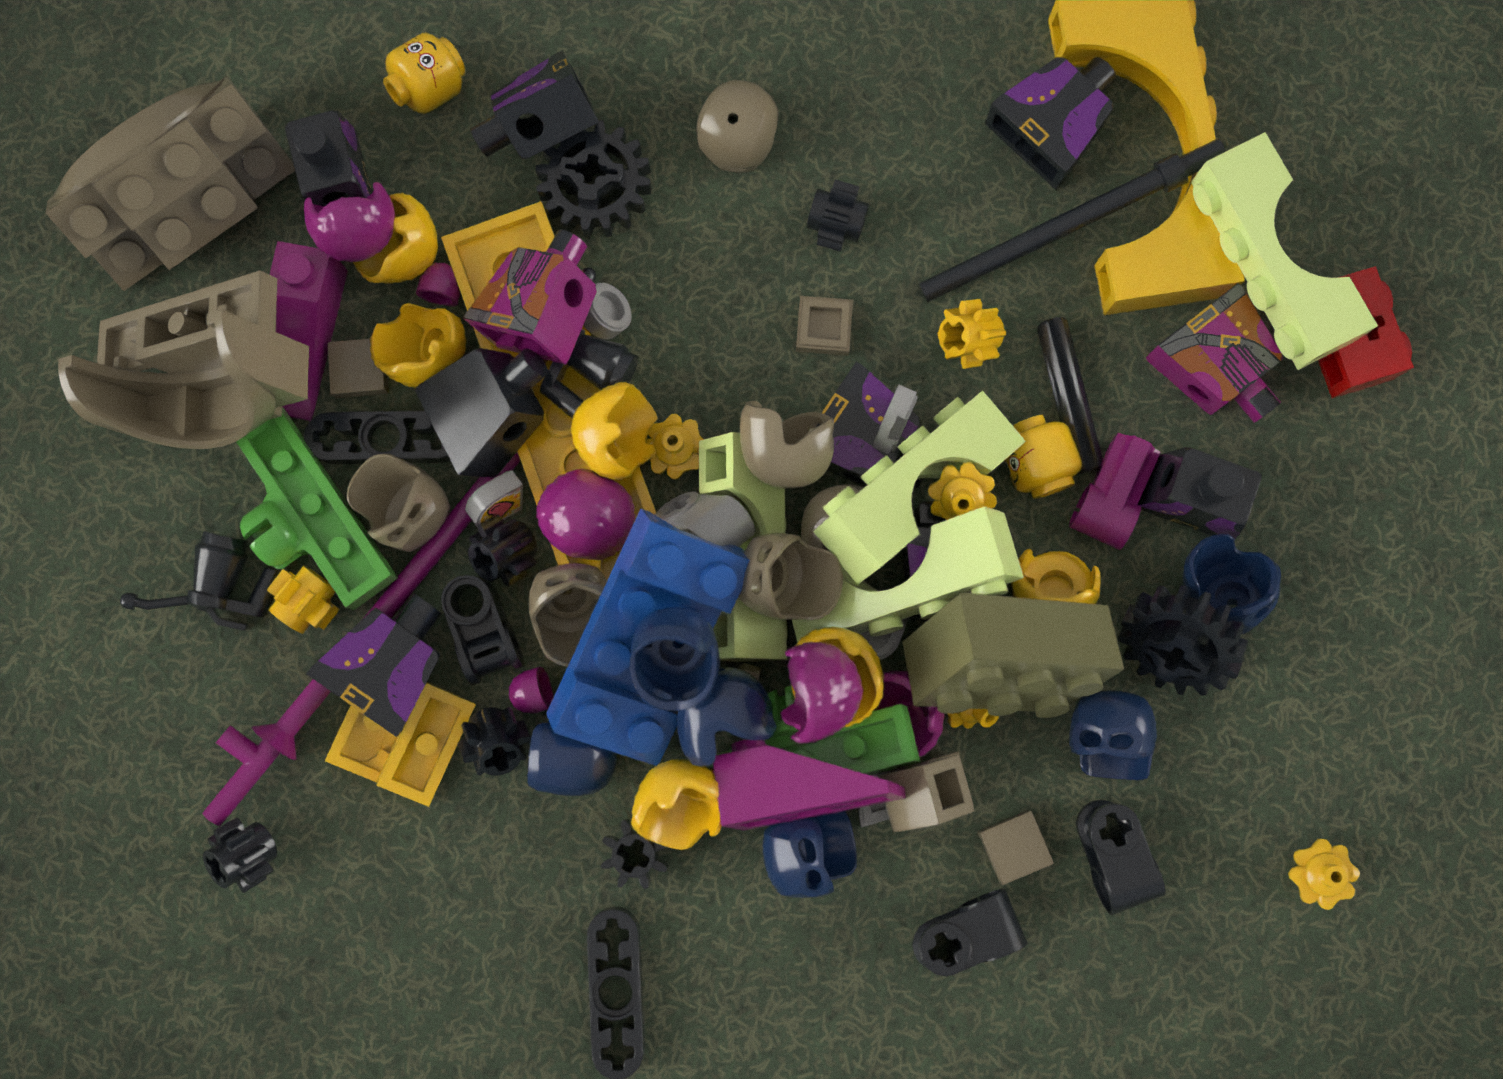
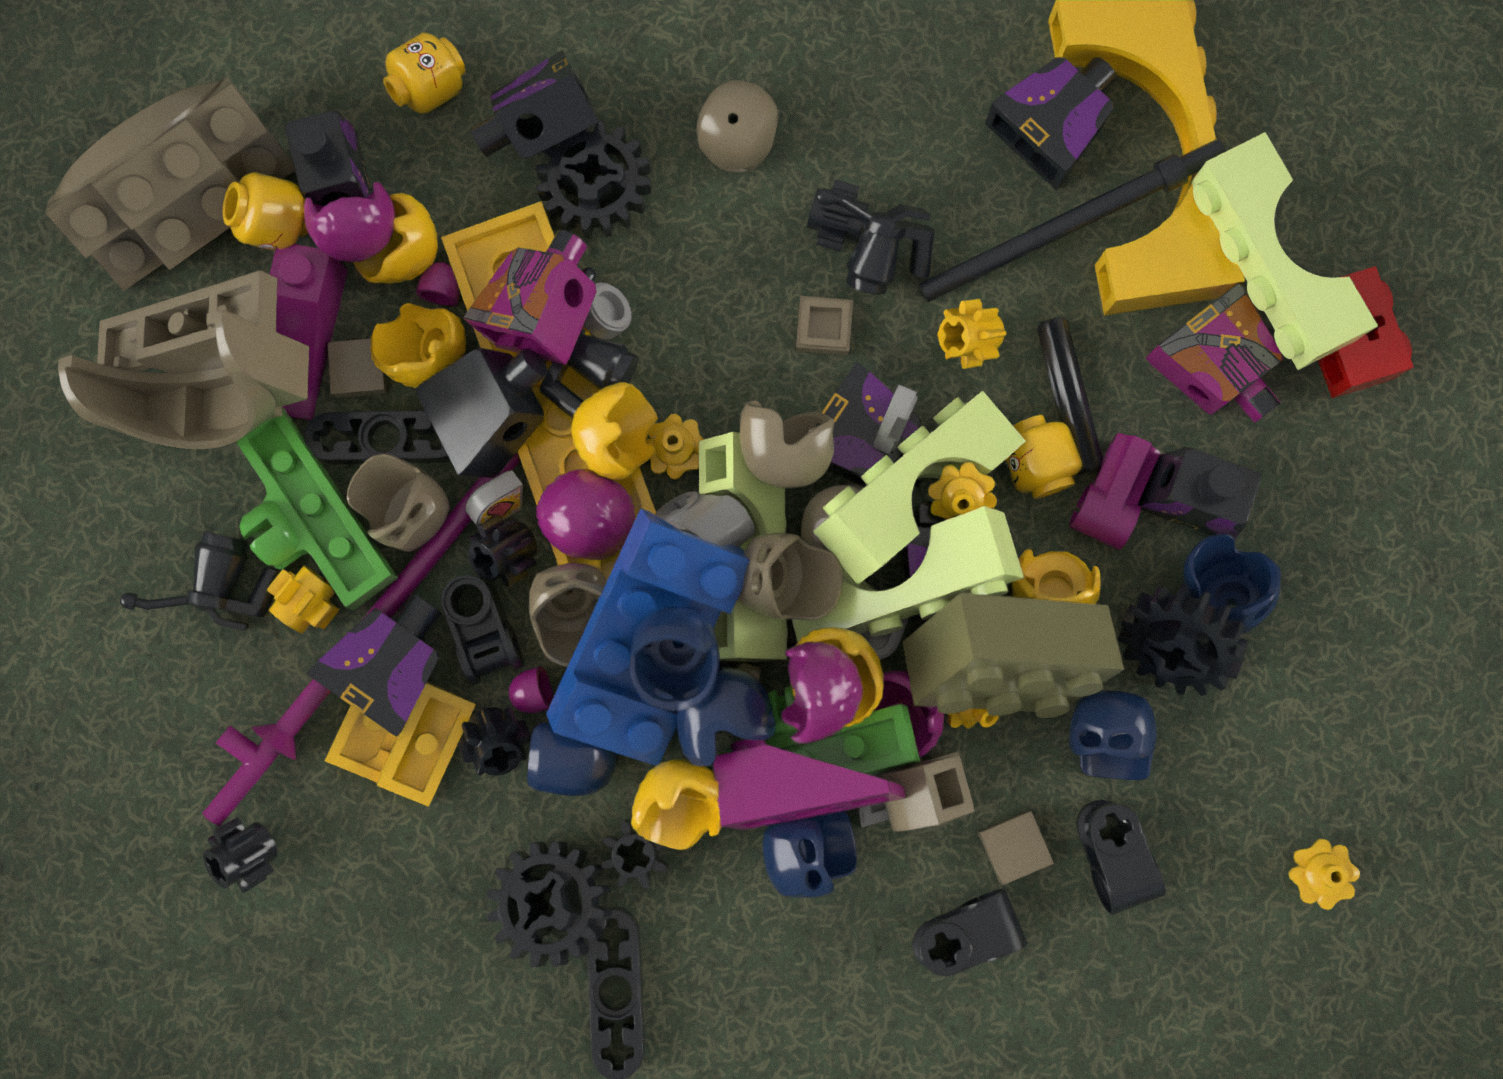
none -> yellow head [222,172,308,250]
none -> black gear [487,841,612,968]
none -> black piece [816,188,935,295]

